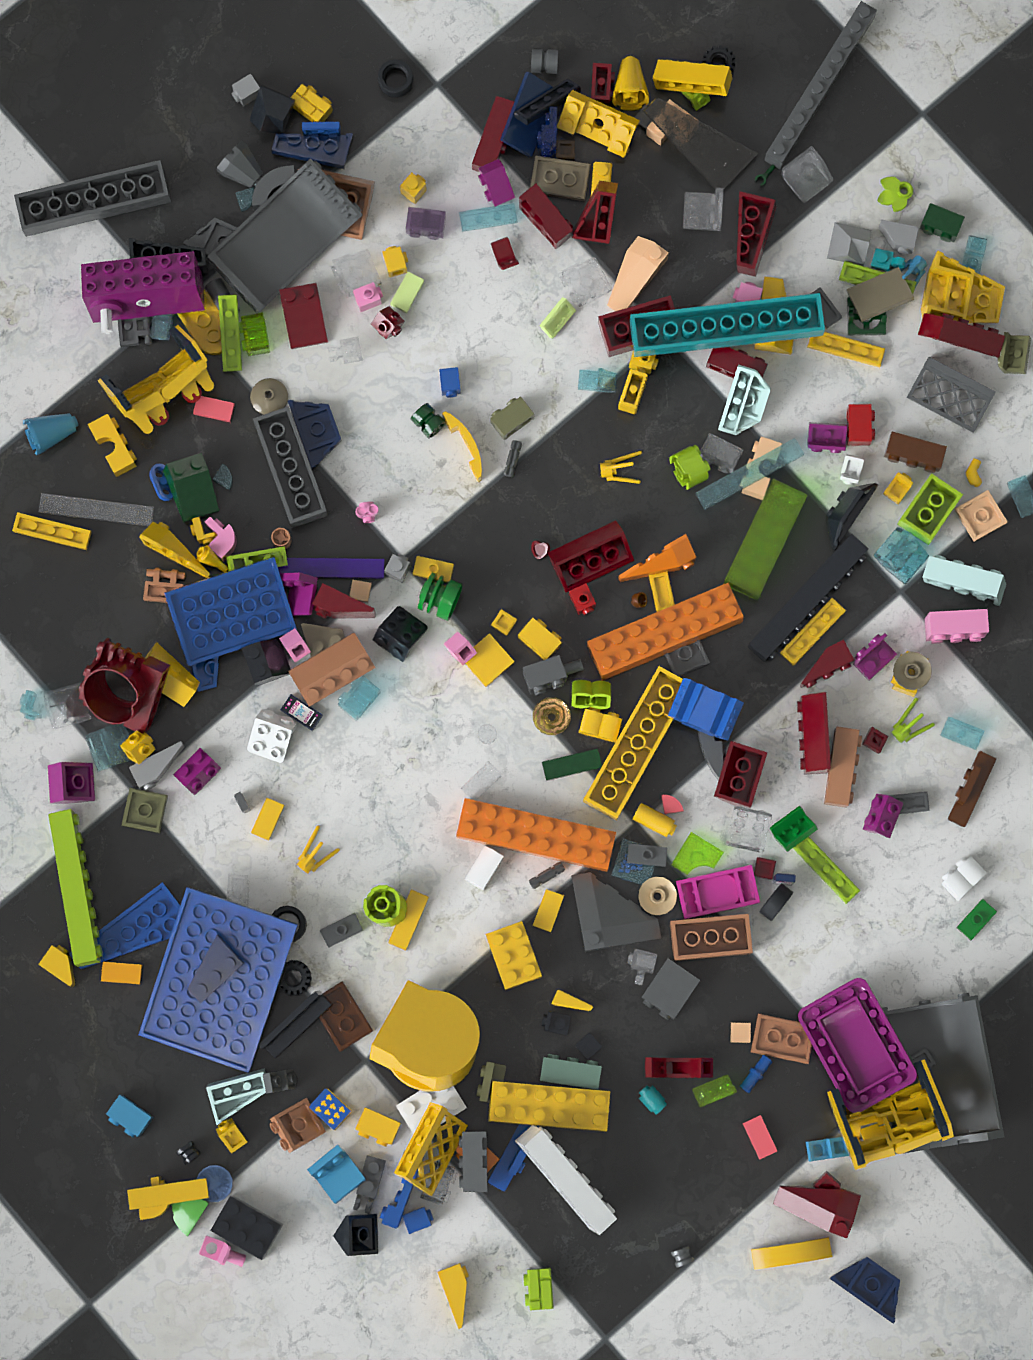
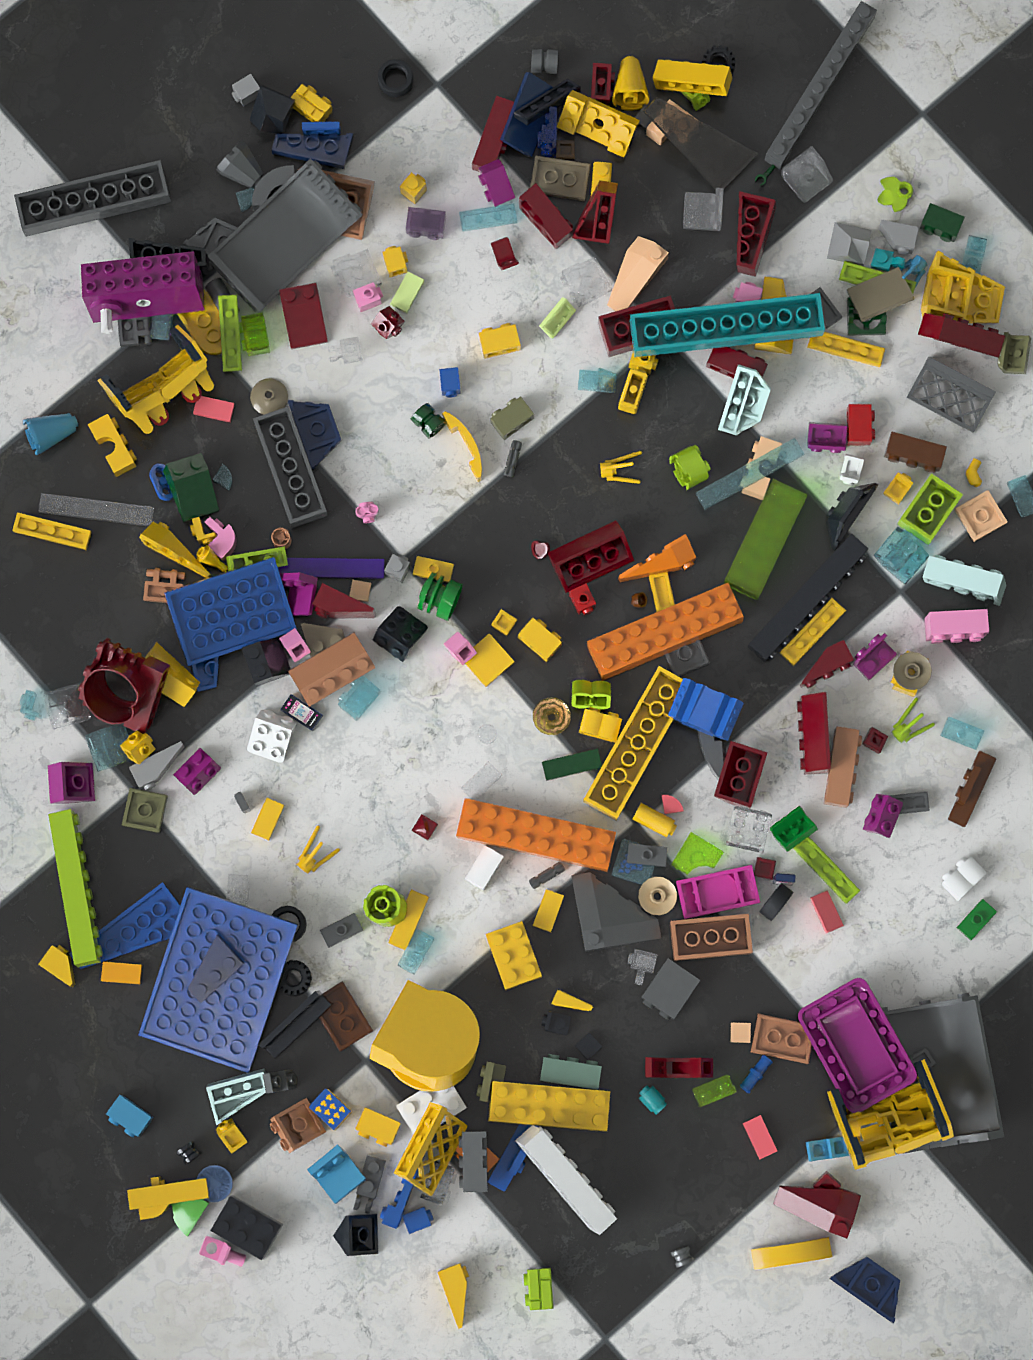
dark grey brick [523,655,584,696] -> none
clear brick [700,433,743,474] -> none
none -> clear light blue slope [398,929,434,975]
none -> dark red tile [411,814,438,841]
none -> yellow brick [479,323,521,359]
none -> coral slope [810,890,844,934]

